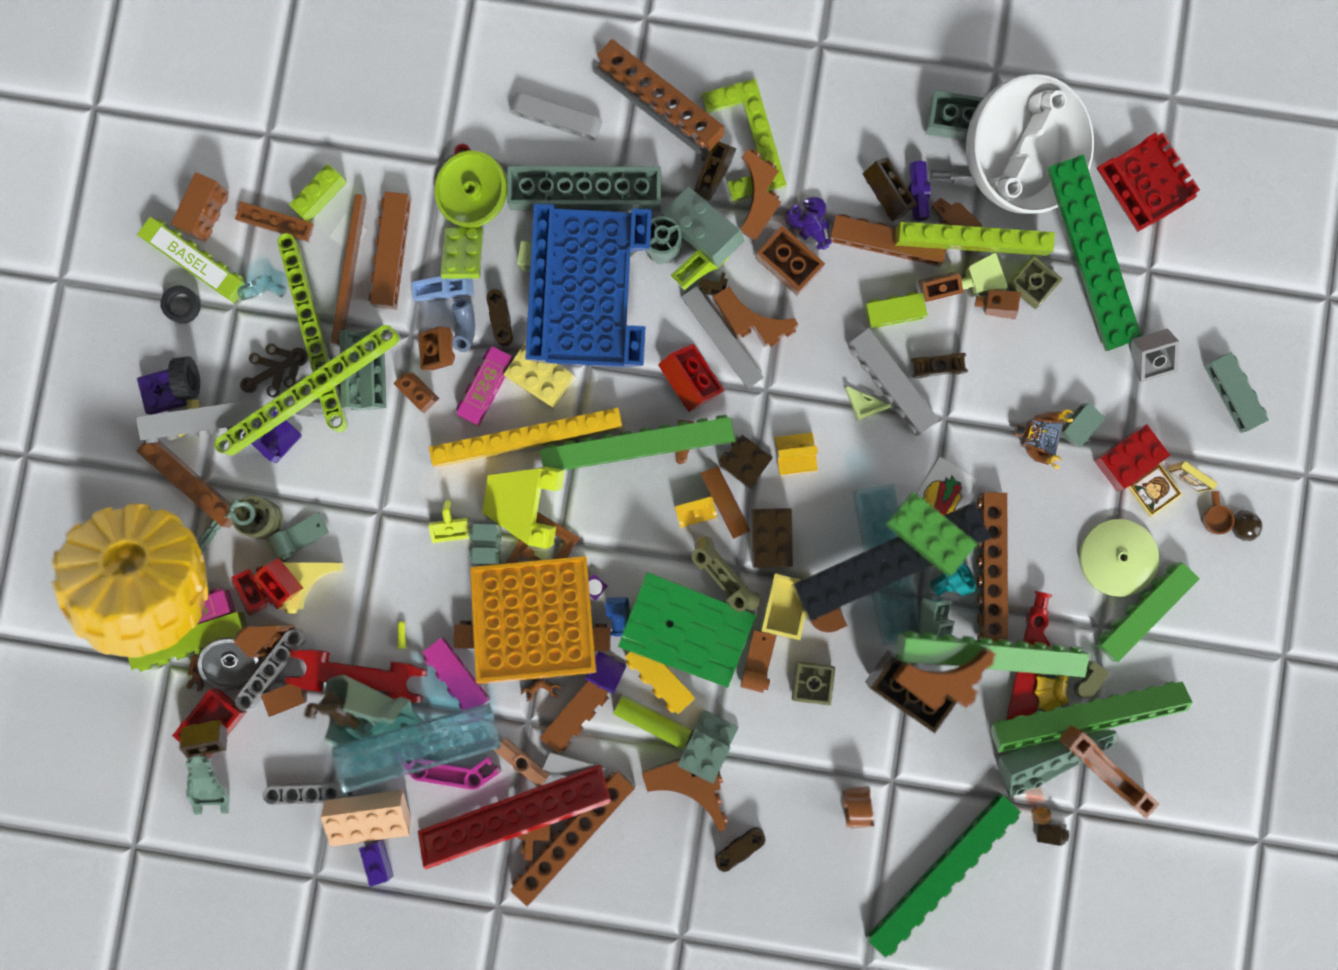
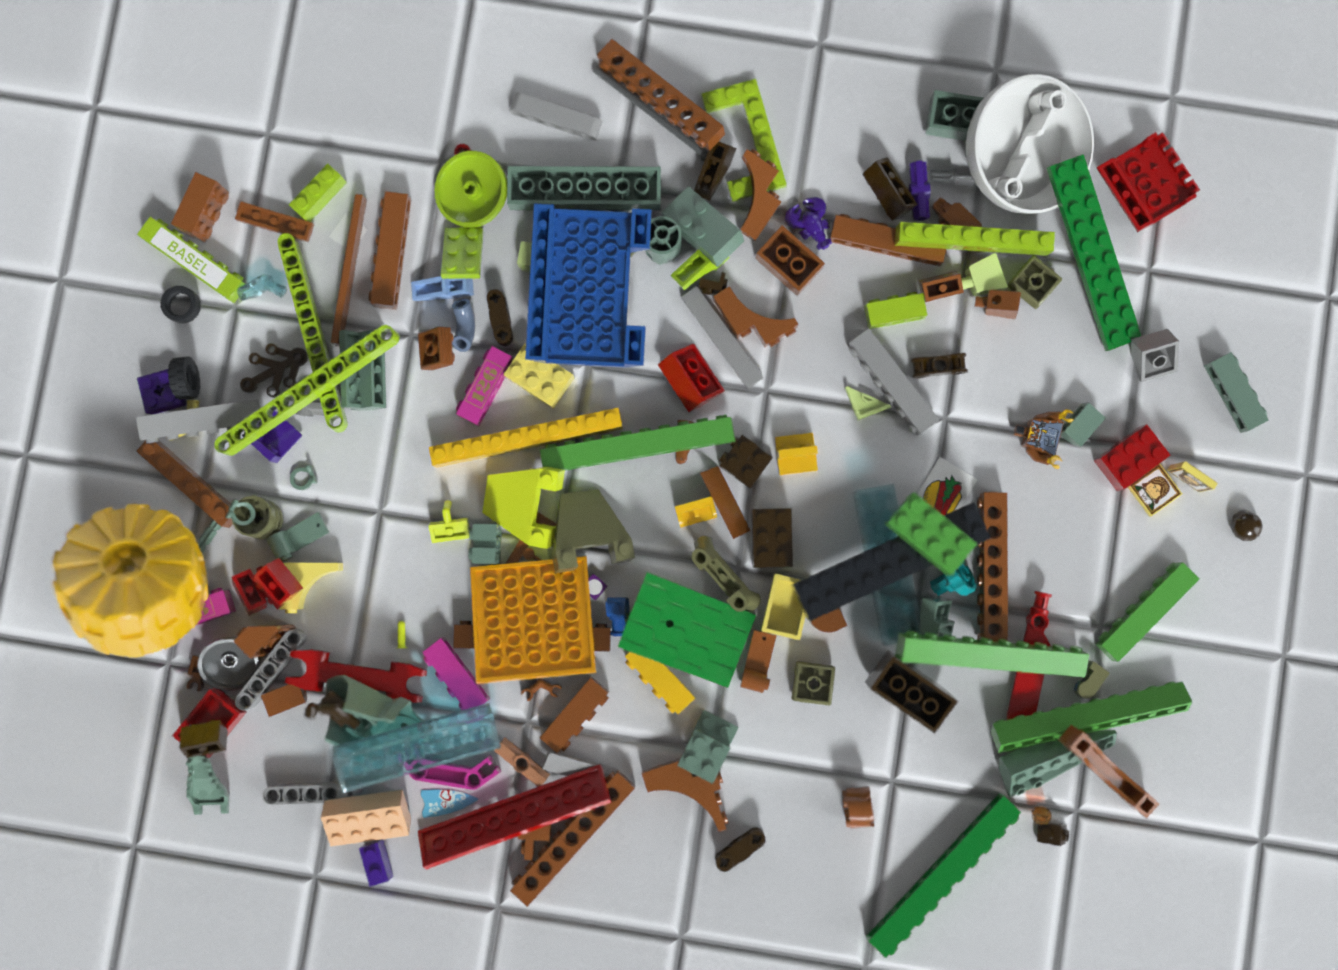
lime brick [128,612,248,672] -> none
dark orange window [393,372,440,414] -> none
dark purple piece [585,651,627,694] -> none
lime brick [613,695,692,750] -> none
dark orange arch [892,647,996,710] -> none
yellow arm [1034,675,1069,712] -> none
yellowish green dish [1079,519,1159,597] -> none
dark orange piece [1202,491,1235,535] -> none
none -> sand green piece [290,465,318,490]
none -> medium azure sticker [421,789,478,818]
none -> olive wedge [552,489,635,573]

